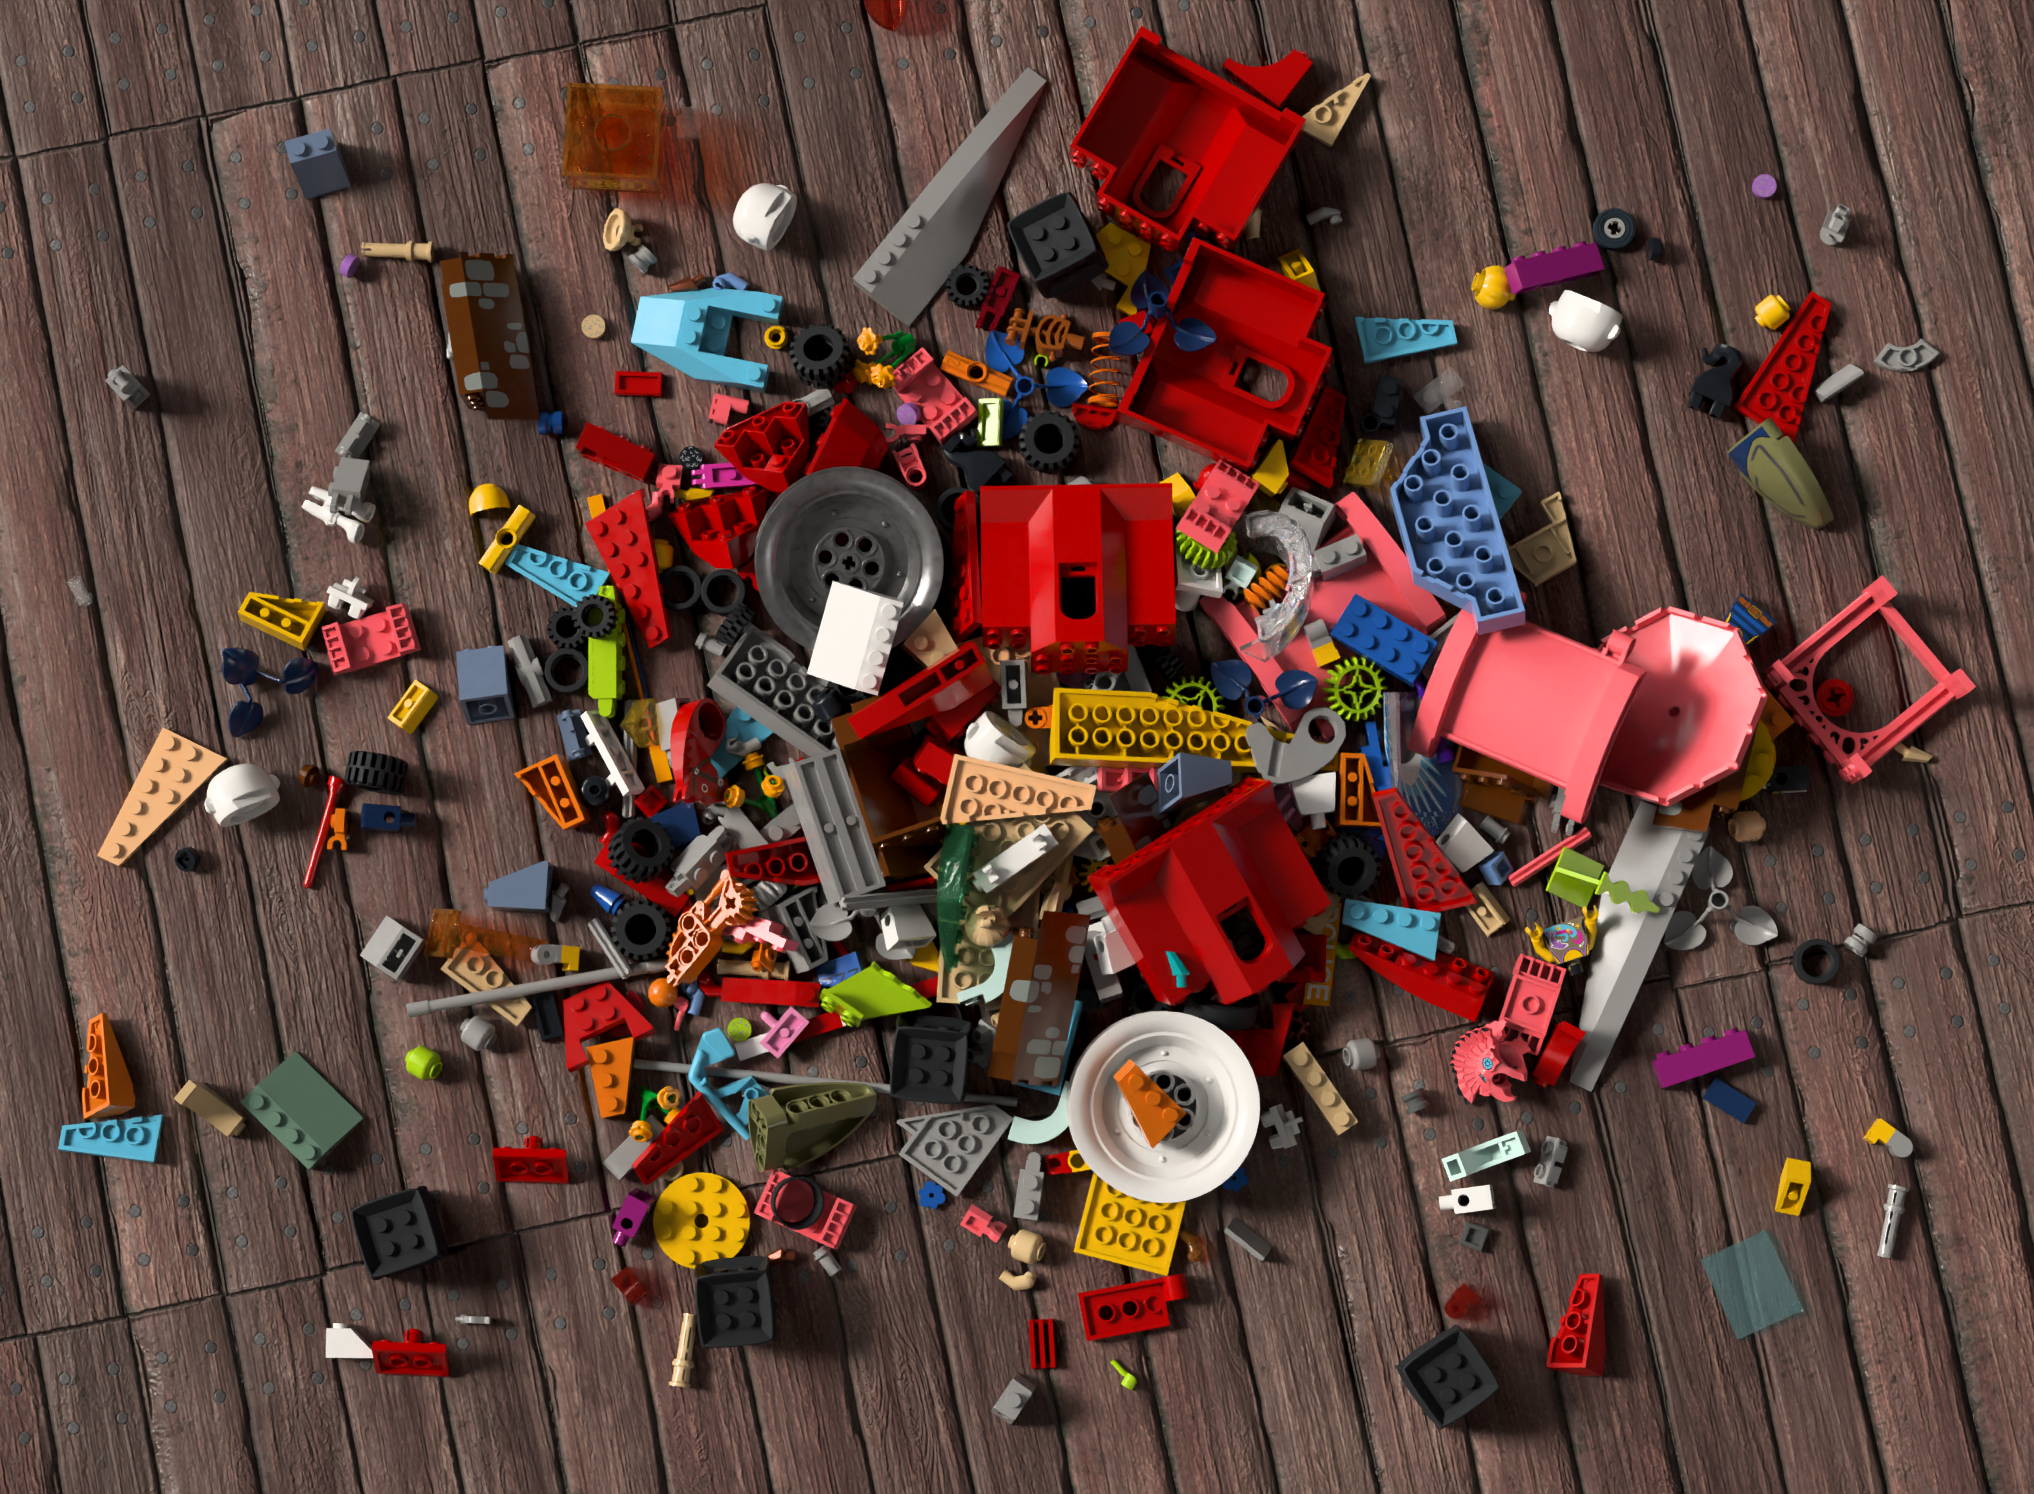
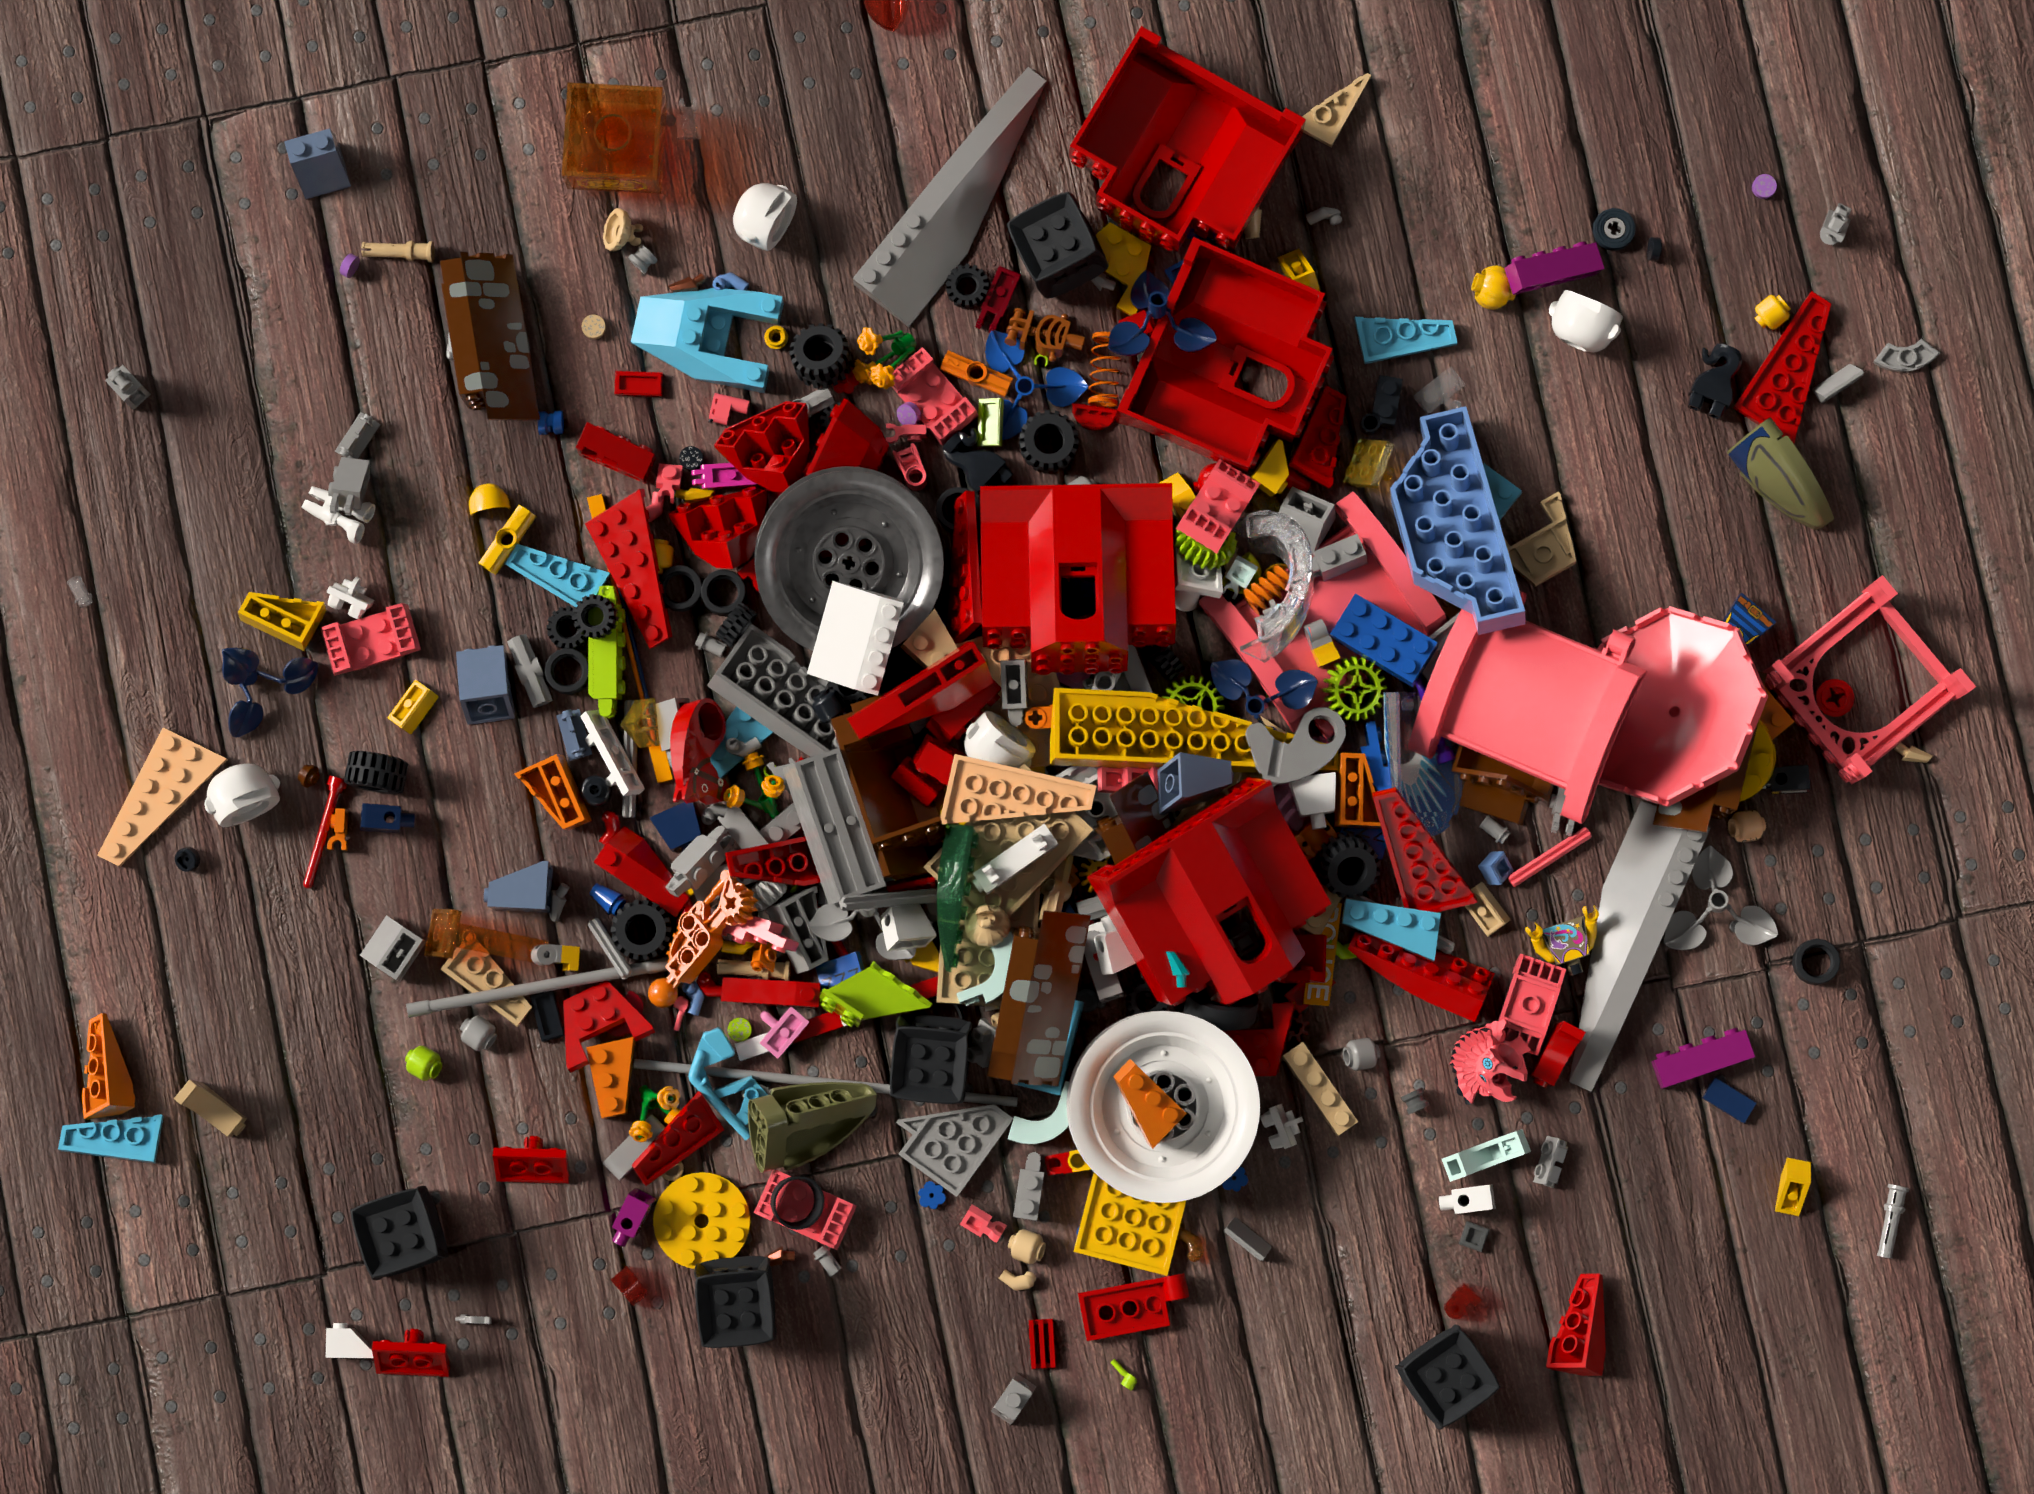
sand green slope [240,1051,364,1170] -> none
black tyre [607,817,674,884] -> none
red plate [634,784,668,818] -> none
tan pin [669,1313,697,1388] -> none
red arch [1222,49,1313,110] -> none
white torso [1436,814,1494,872] -> none
lime piece [1545,846,1660,914] -> none
clear light blue piece [1700,1230,1804,1340] -> none
light grey wheel [1843,923,1877,957] -> none
leg [1863,1118,1913,1158] -> none

